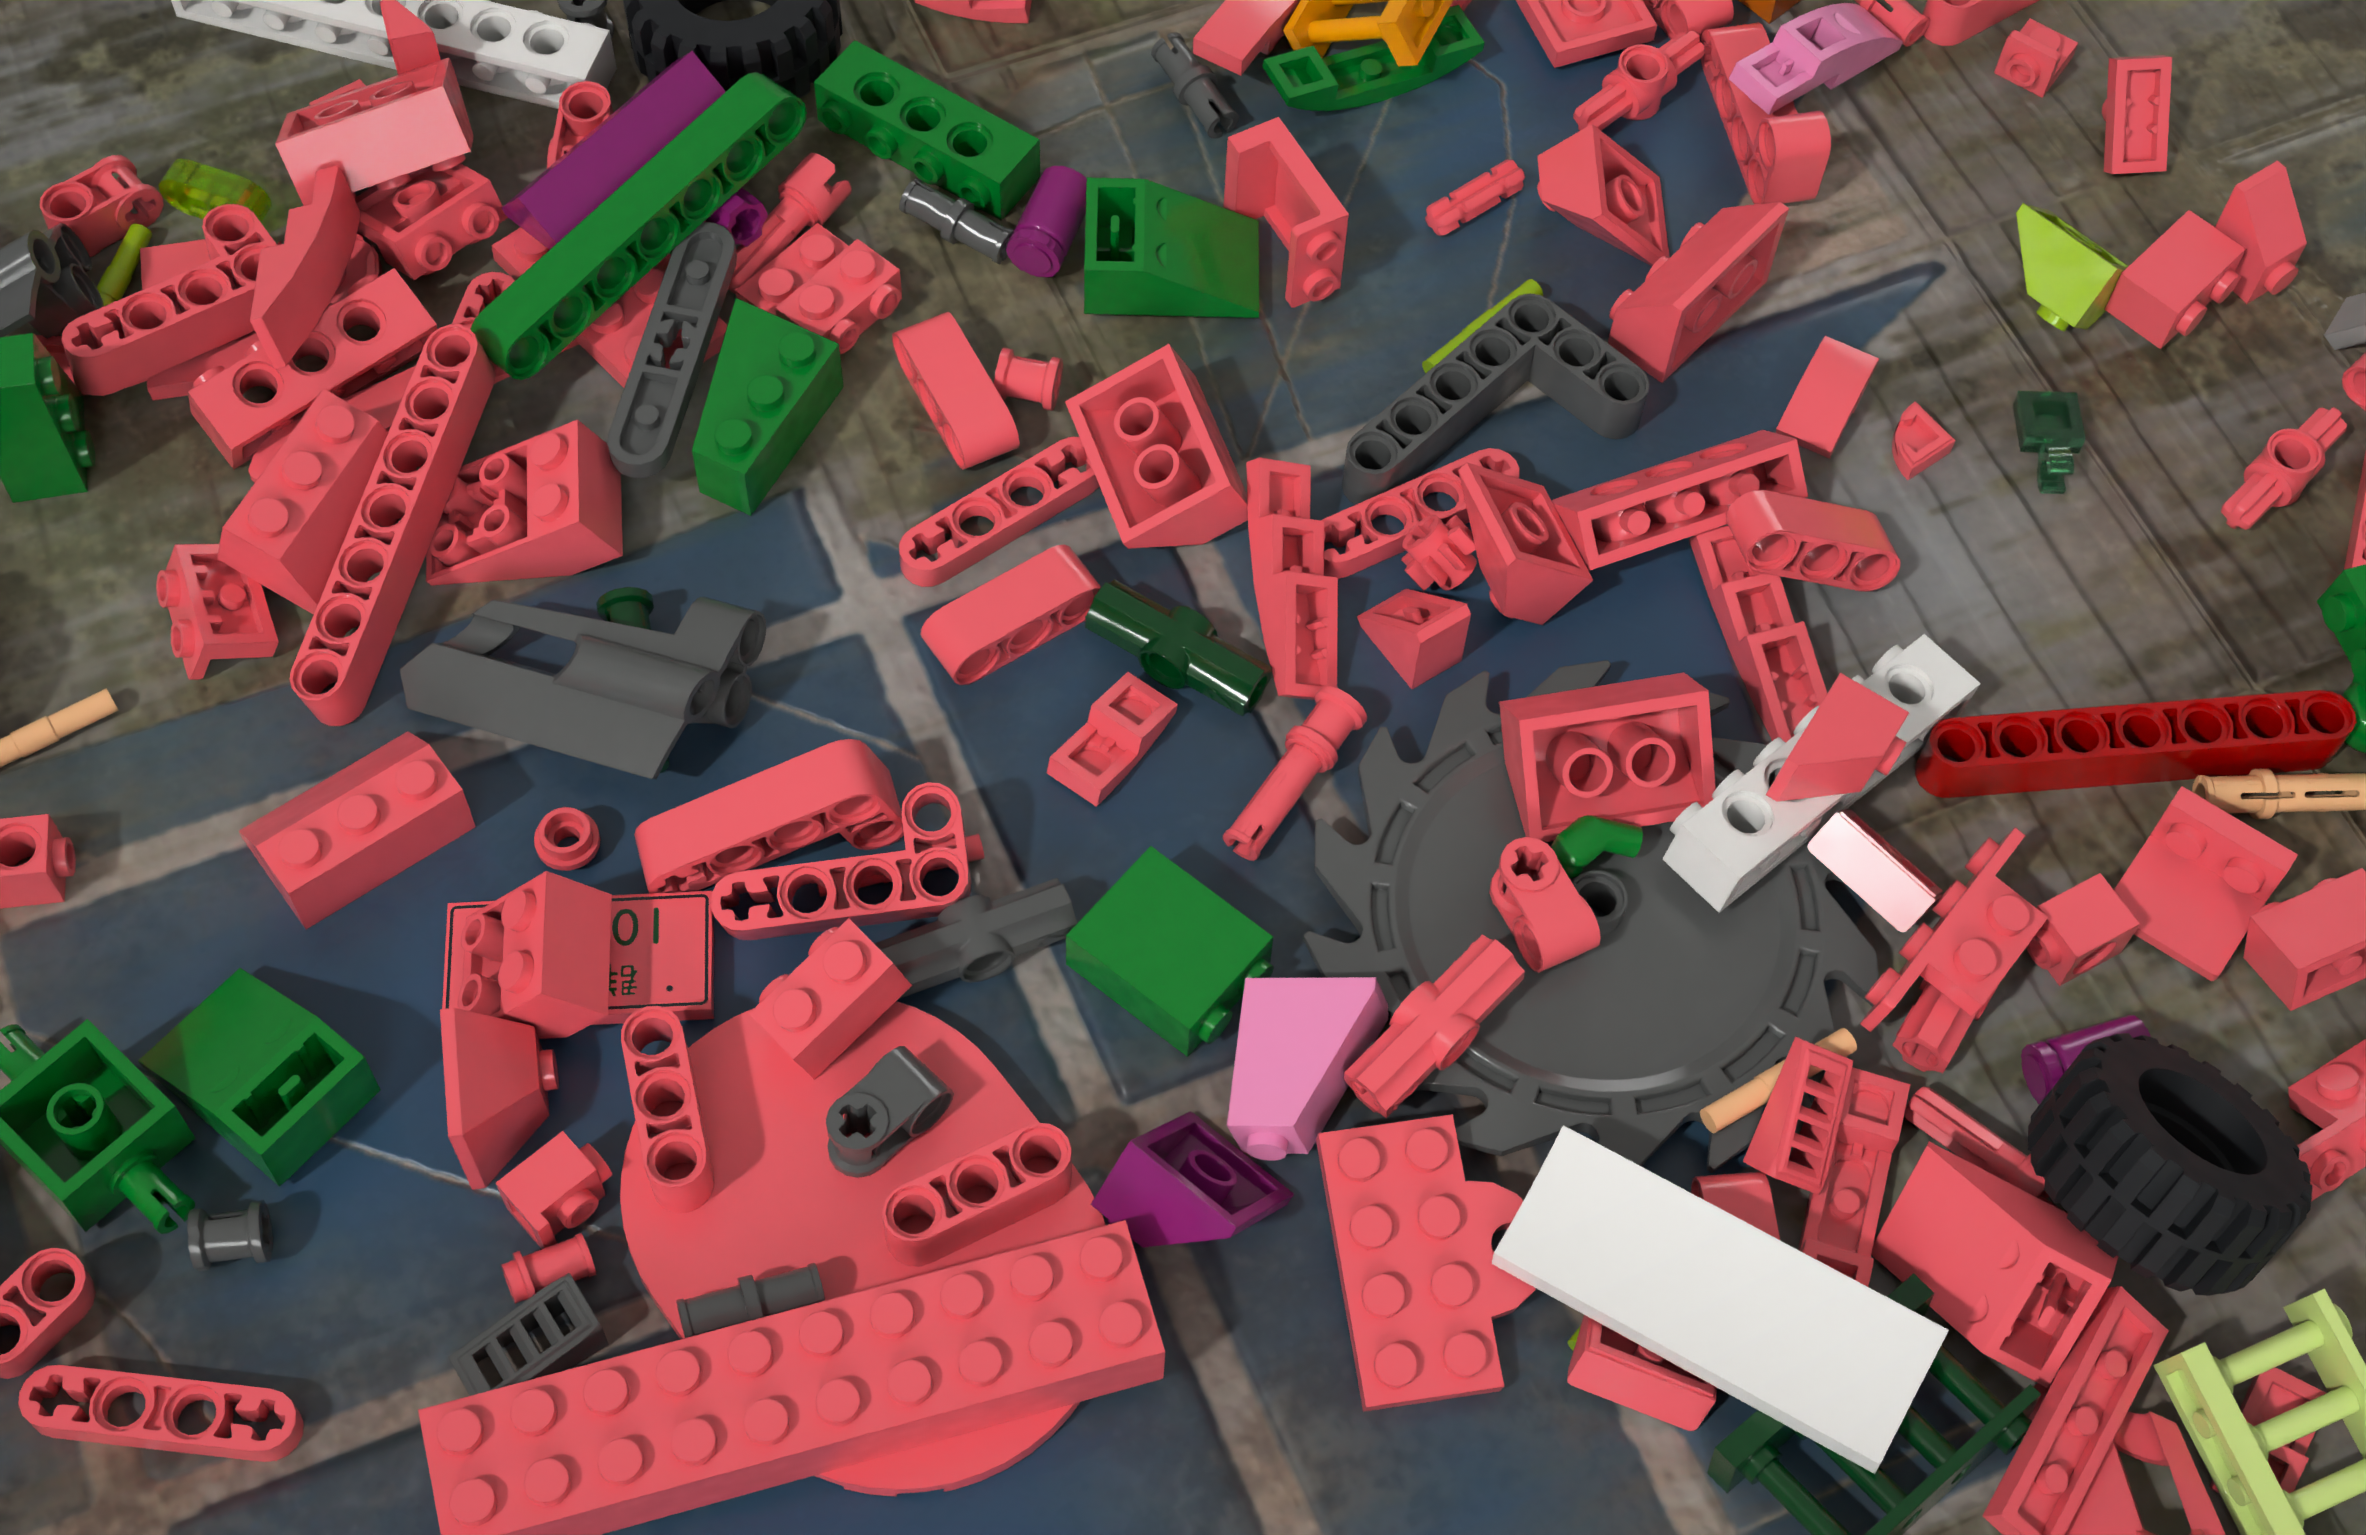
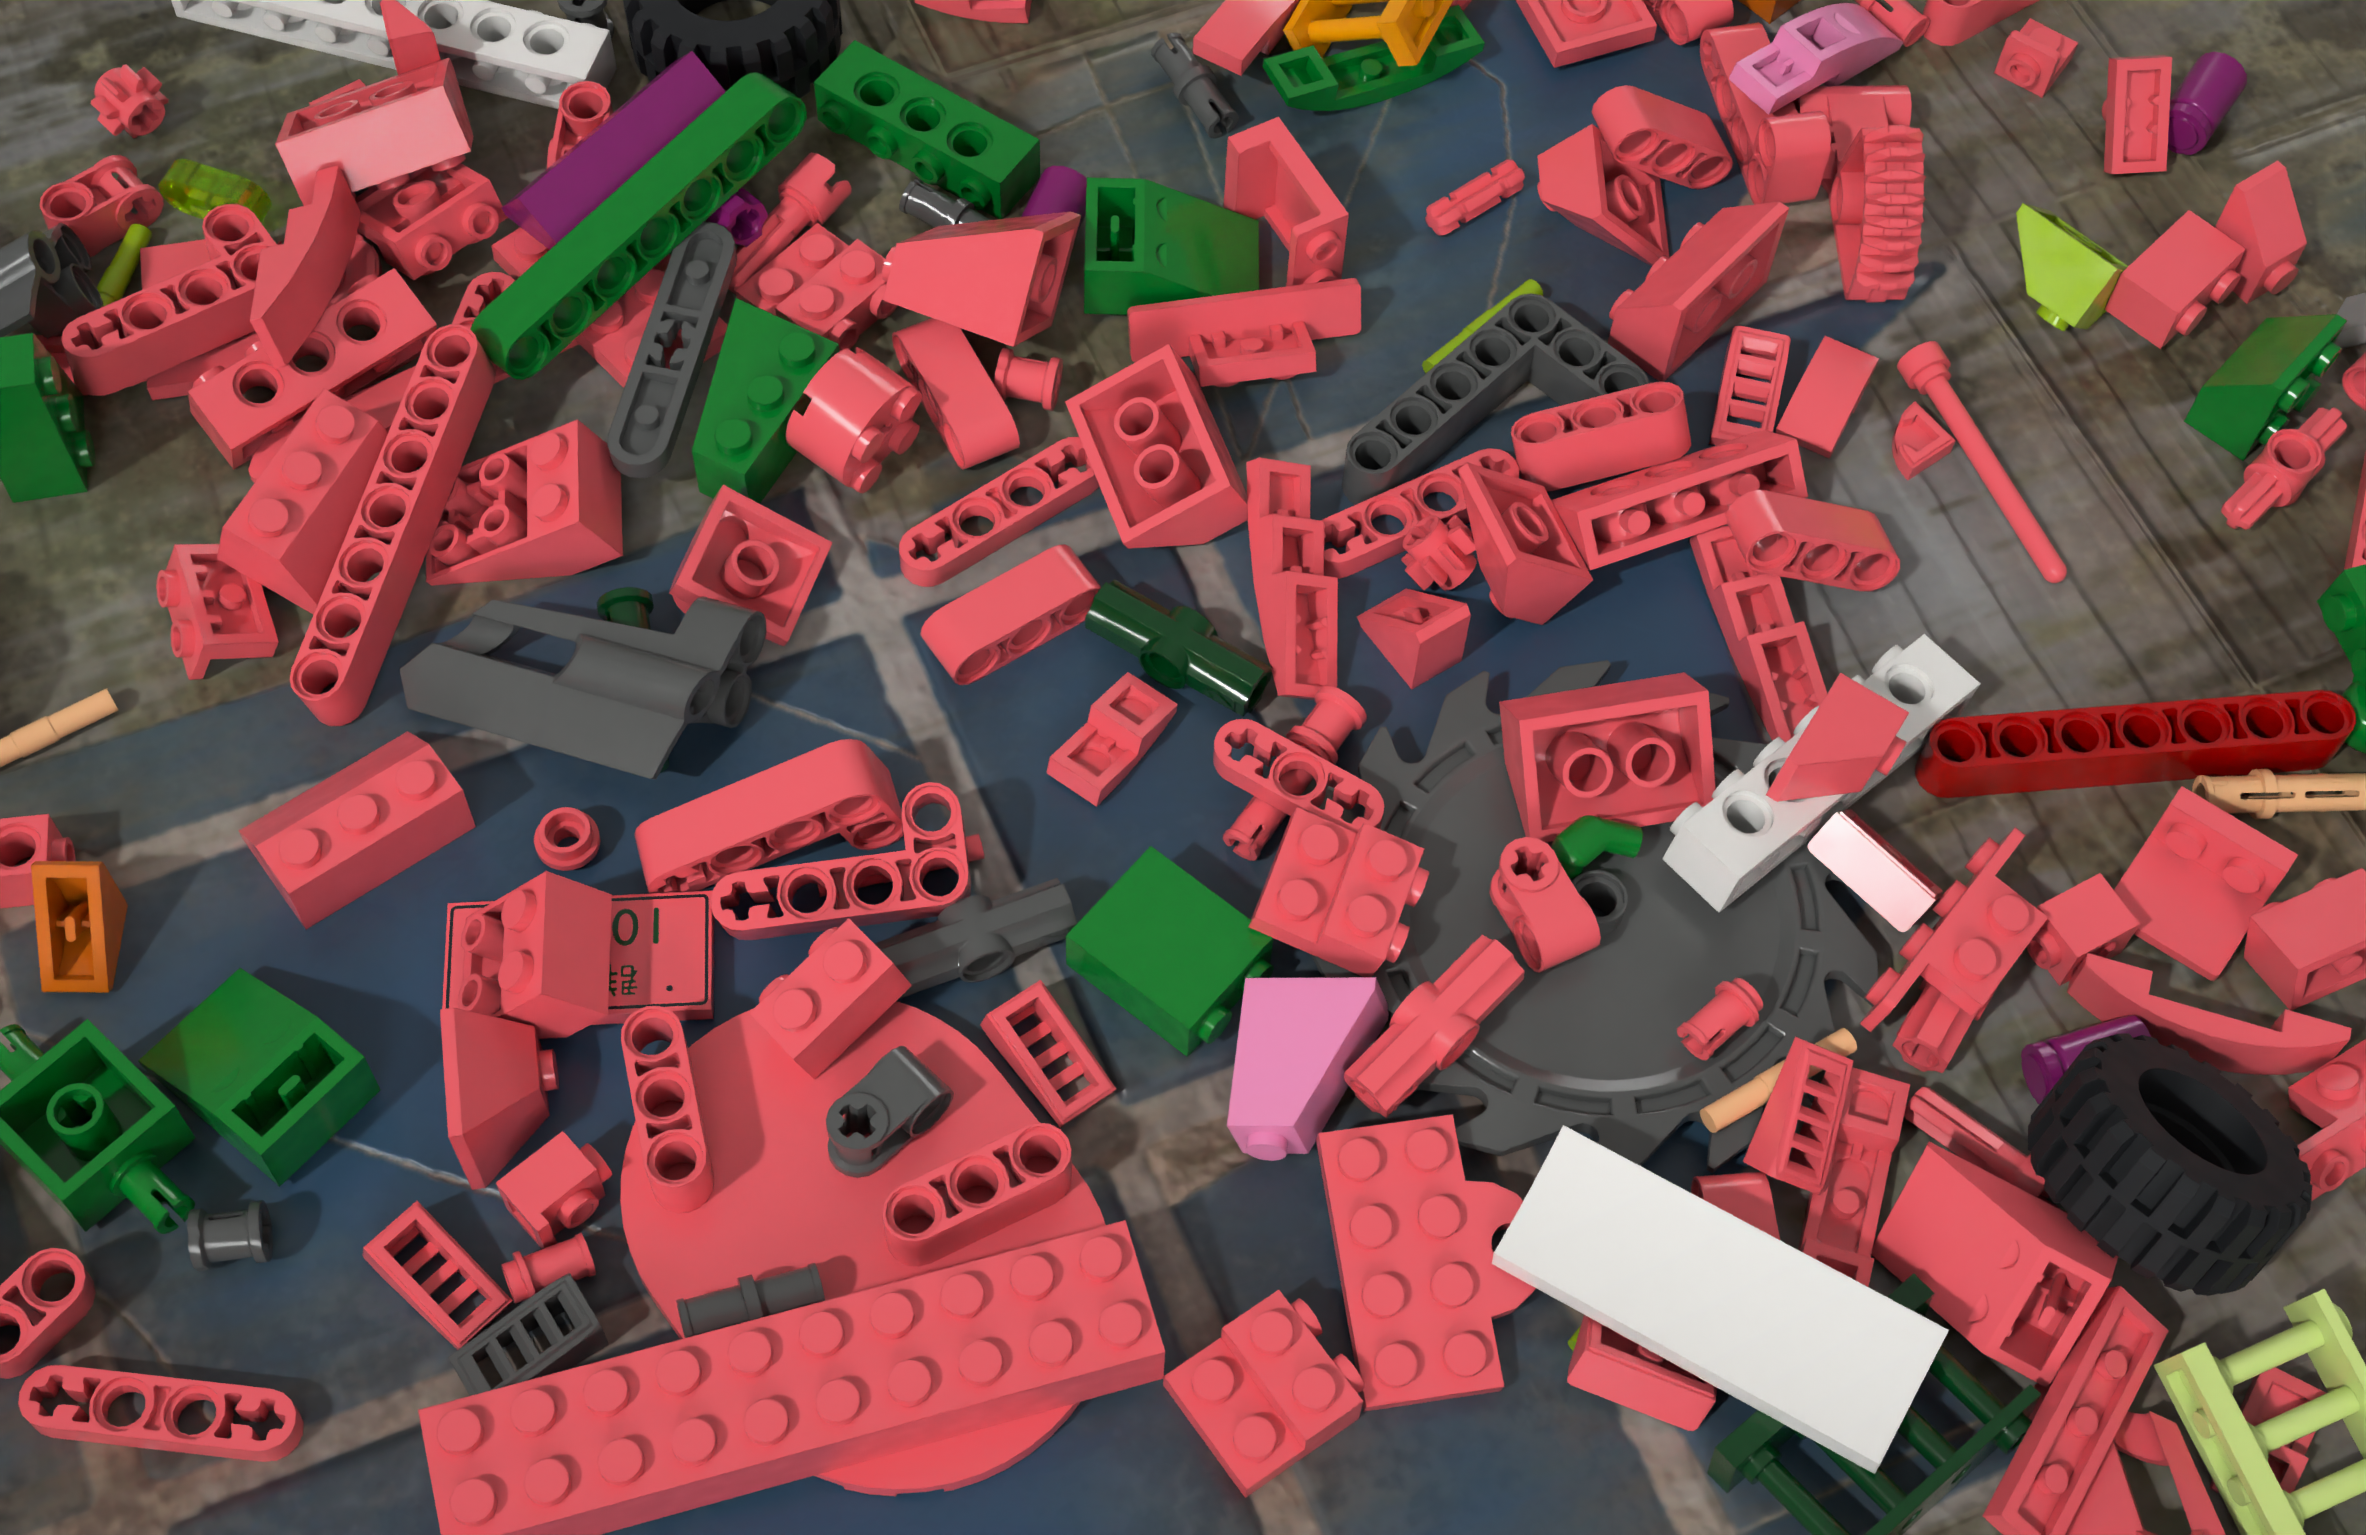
magenta slope [1090,1111,1294,1248] -> none
coral axle [1573,31,1705,131] -> none
clear green plate [2013,391,2086,494] -> none
none -> orange slope [31,861,128,993]
none -> coral gear [91,64,169,139]
none -> coral slope [363,1201,513,1350]
none -> coral slope [669,485,833,646]
none -> coral brick [786,347,922,494]
none -> coral slope [882,211,1081,347]
none -> coral slope [980,980,1116,1128]
none -> coral bracket [1127,278,1361,387]
none -> coral plate [1163,1290,1365,1498]
none -> coral beam [1213,719,1384,833]
none -> coral plate [1248,807,1429,977]
none -> coral beam [1511,382,1691,492]
none -> coral beam [1591,85,1733,189]
none -> coral pin [1677,978,1763,1061]
none -> coral slope [1709,326,1791,445]
none -> coral arm [1793,85,1926,303]
none -> coral piece [1897,341,2067,583]
none -> coral slope [2067,953,2352,1075]
none -> magenta piece [2168,52,2247,155]
none -> green slope [2184,314,2347,461]

